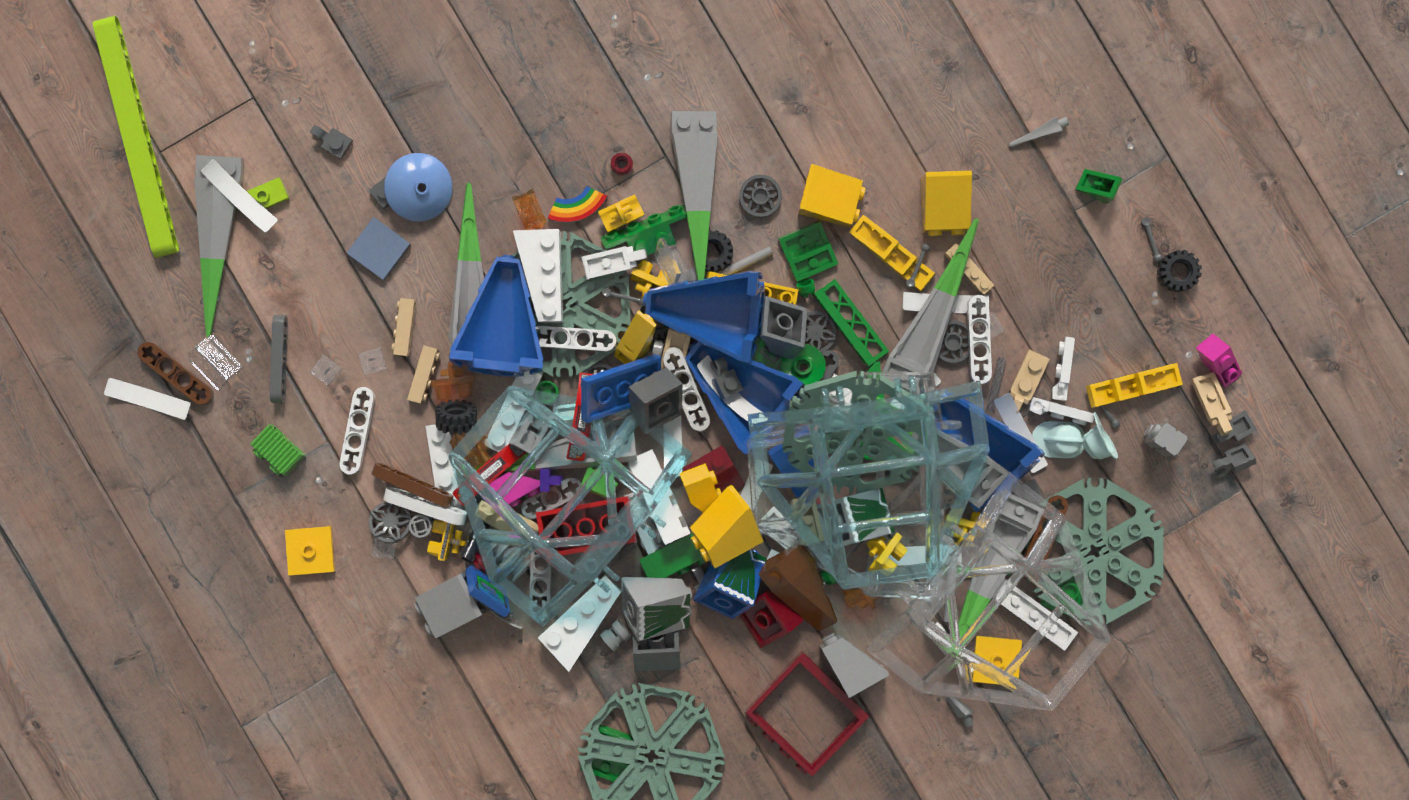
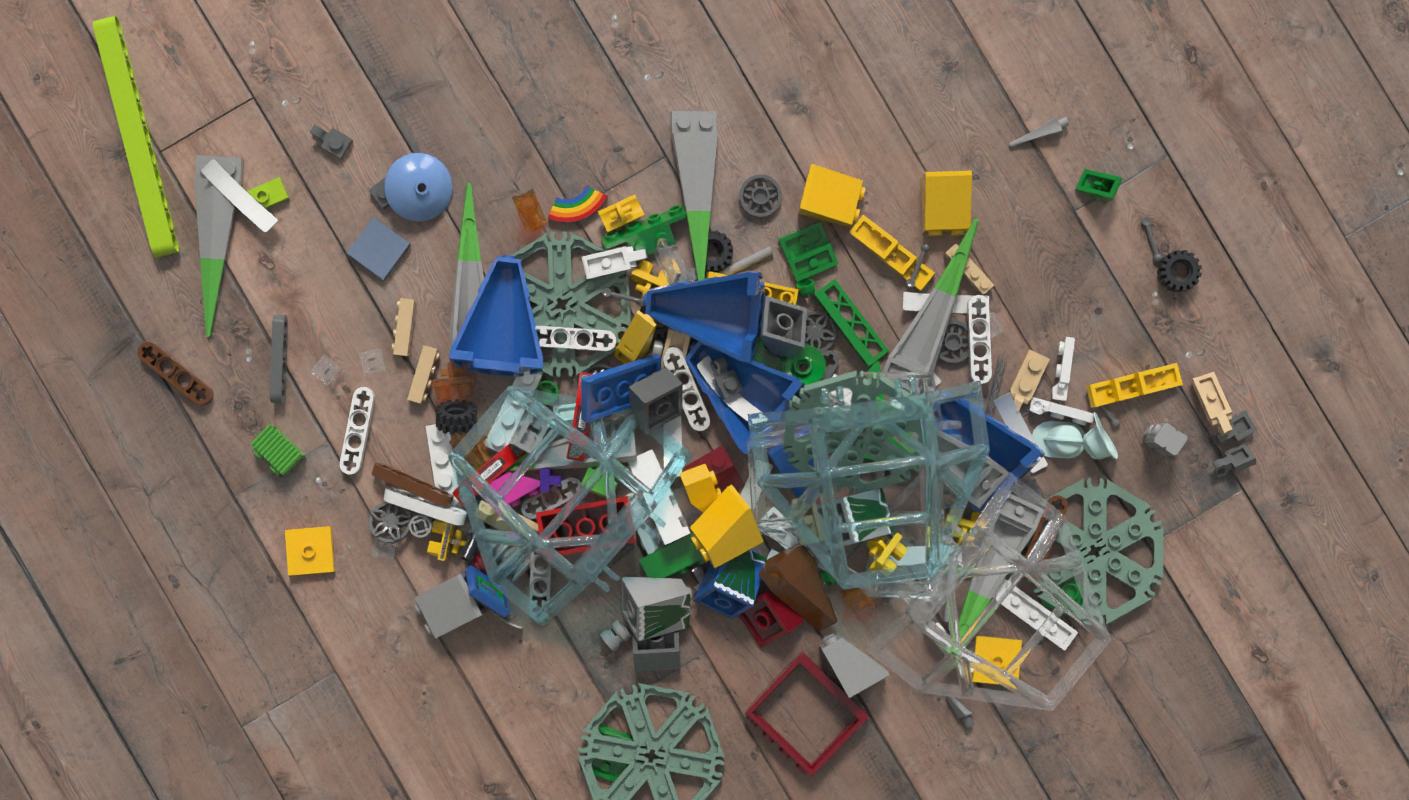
white sticker [104,378,190,420] -> none
clear panel [188,335,243,391] -> none
white wedge [513,229,563,324] -> none
white wedge [538,574,621,672] -> none
dark red plate [610,153,633,176] -> none
dark pink slope [1196,334,1243,388] -> none

